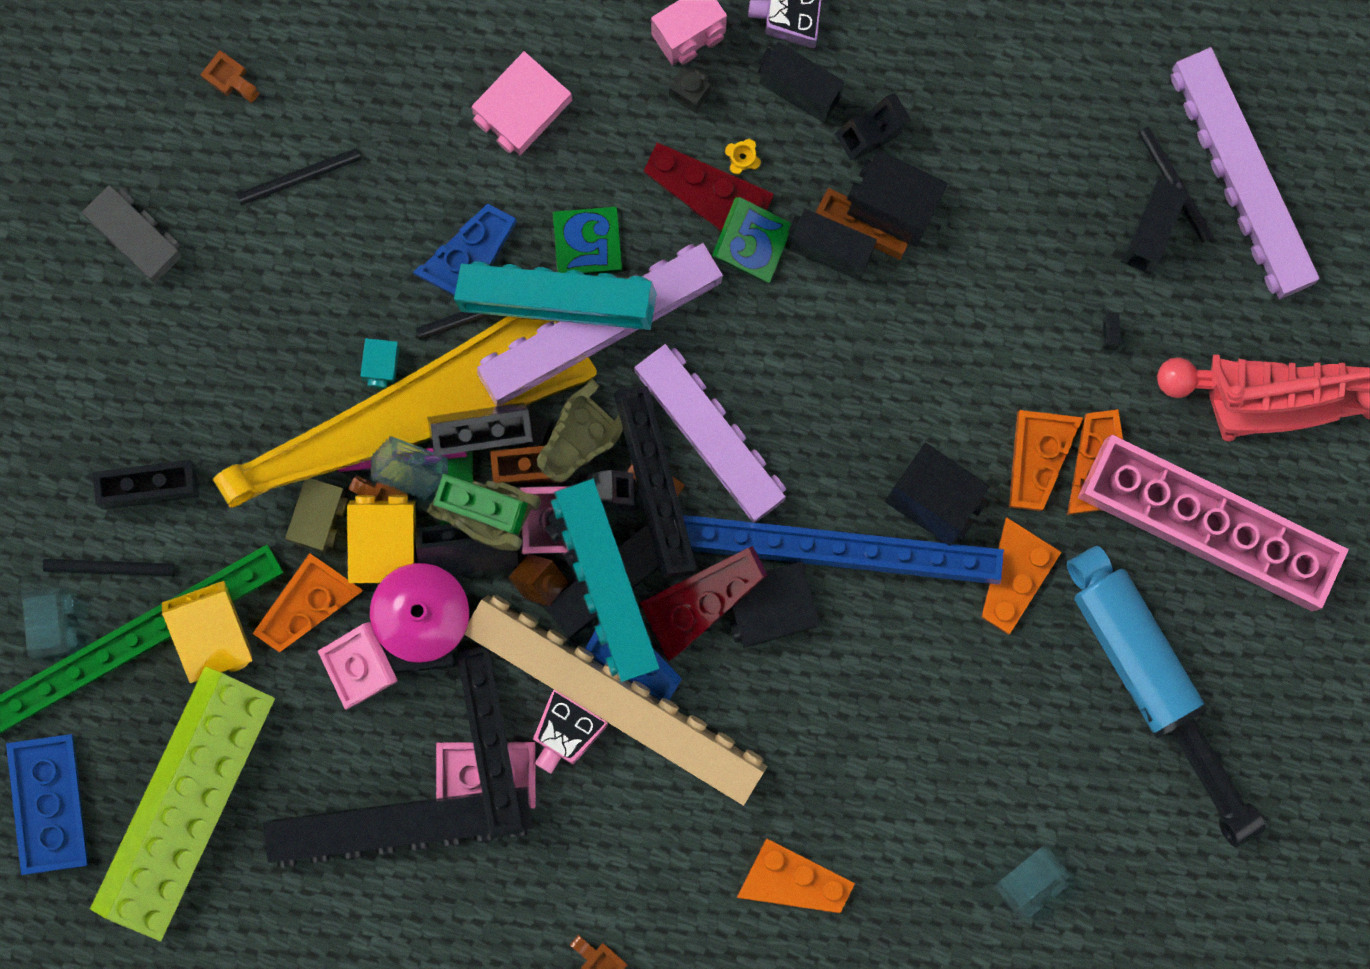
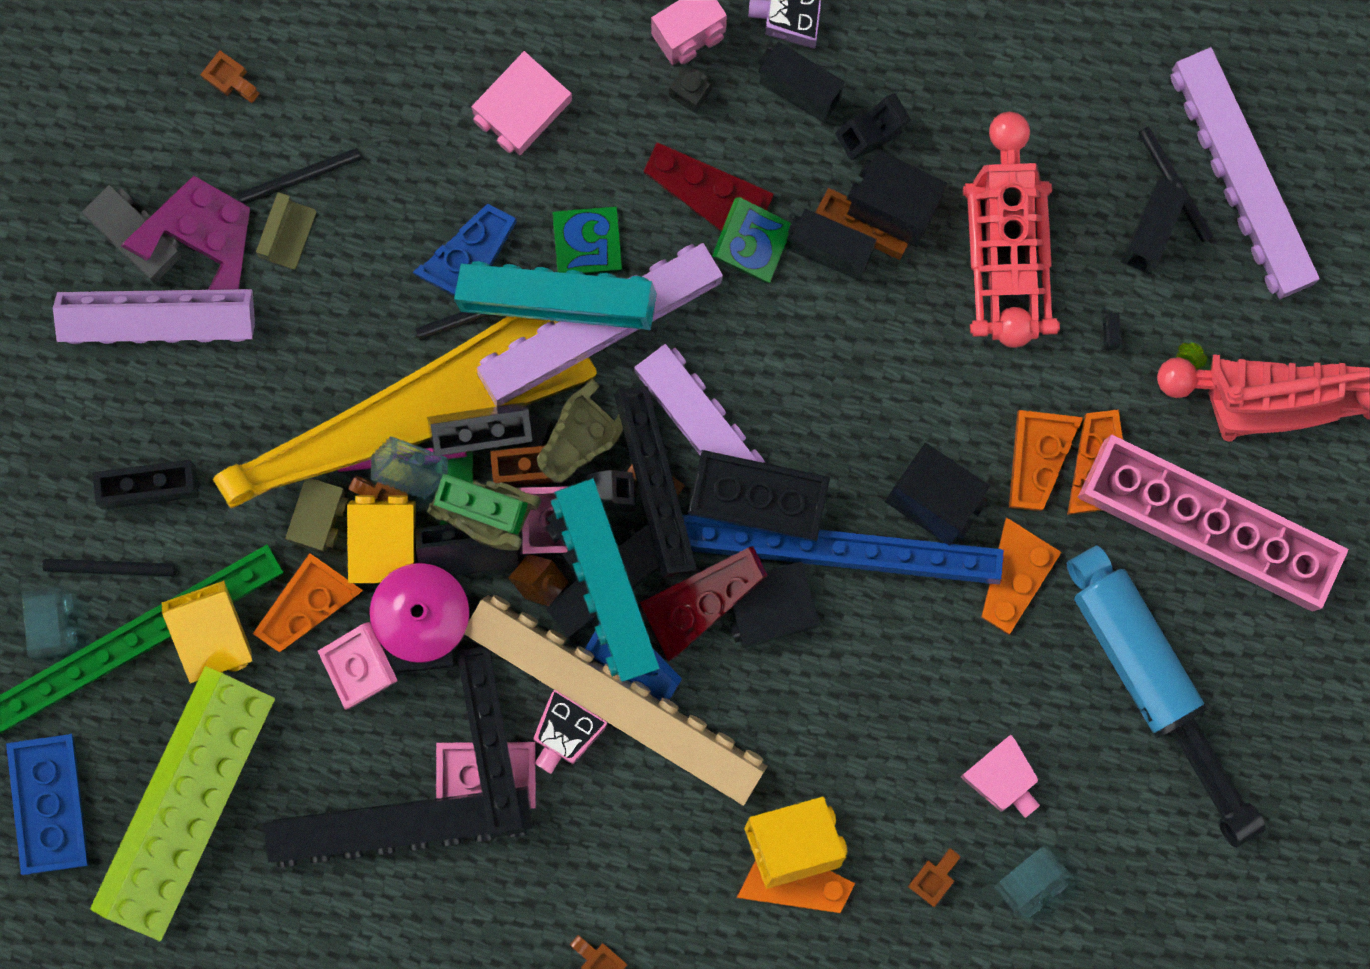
teal brick [360,338,400,389] -> none
yellow plate [725,139,761,174] -> none
none -> lavender brick [53,289,255,344]
none -> magenta wing [121,176,250,290]
none -> olive panel [256,192,316,270]
none -> black tile [688,450,830,542]
none -> yellow brick [744,796,847,889]
none -> dark orange plate [908,848,961,907]
none -> bright pink torso [961,735,1040,818]
none -> coral piece [963,111,1060,348]
none -> clear neon green plate [1176,342,1207,370]

